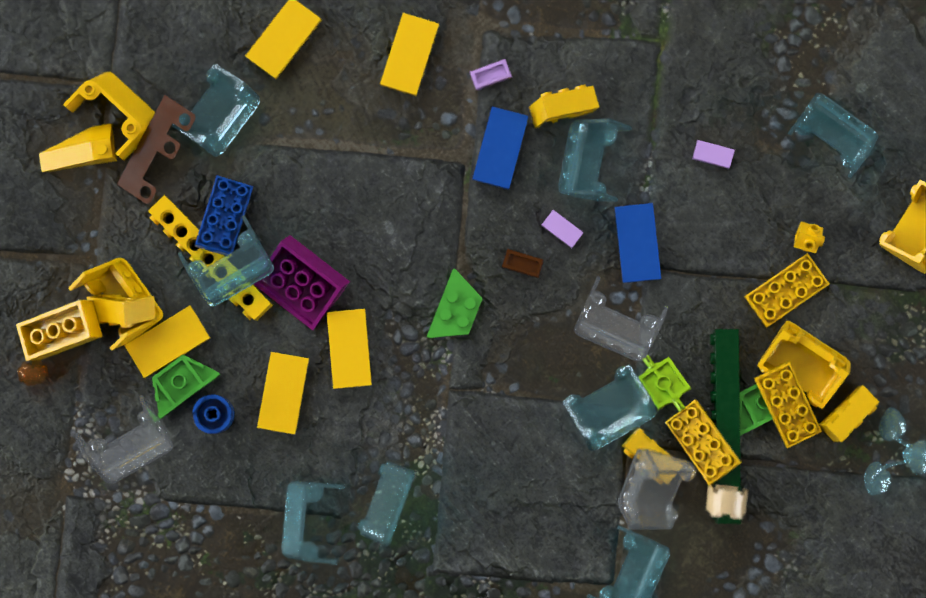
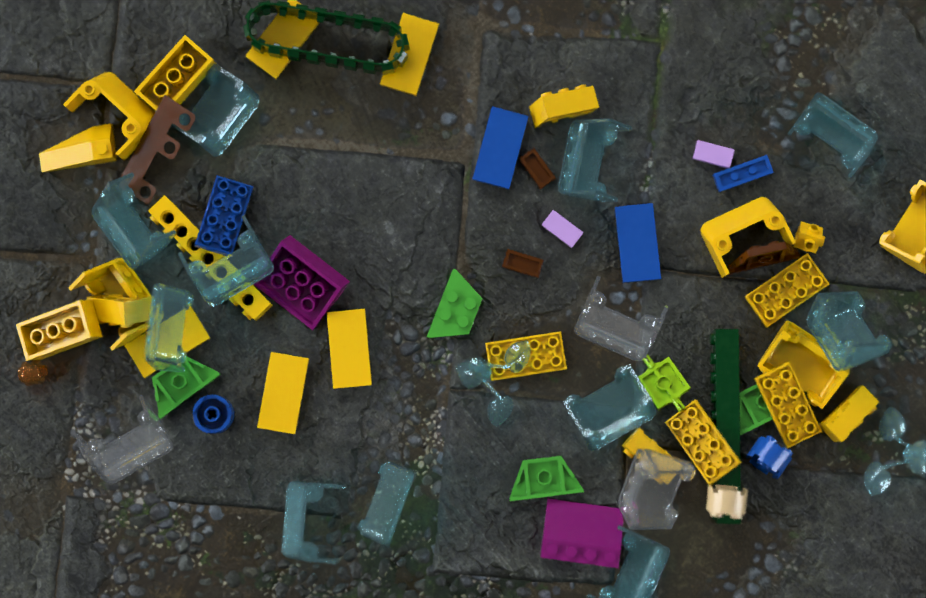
lavender tile [470,59,512,91] -> none
none -> clear light blue windscreen [92,173,176,269]
none -> yellow brick [134,35,217,111]
none -> clear light blue windscreen [145,283,194,373]
none -> dark green piece [243,0,410,75]
none -> clear light blue plant [455,340,530,426]
none -> yellow tile [485,331,567,381]
none -> bright green wing [509,456,584,501]
none -> reddish brown tile [518,148,556,190]
none -> magenta slope [540,498,624,568]
none -> yellow windscreen [700,197,796,278]
none -> blue plate [712,155,774,193]
none -> reddish brown wing [727,241,800,275]
none -> blue brick [746,435,793,479]
none -> clear light blue windscreen [807,291,893,371]

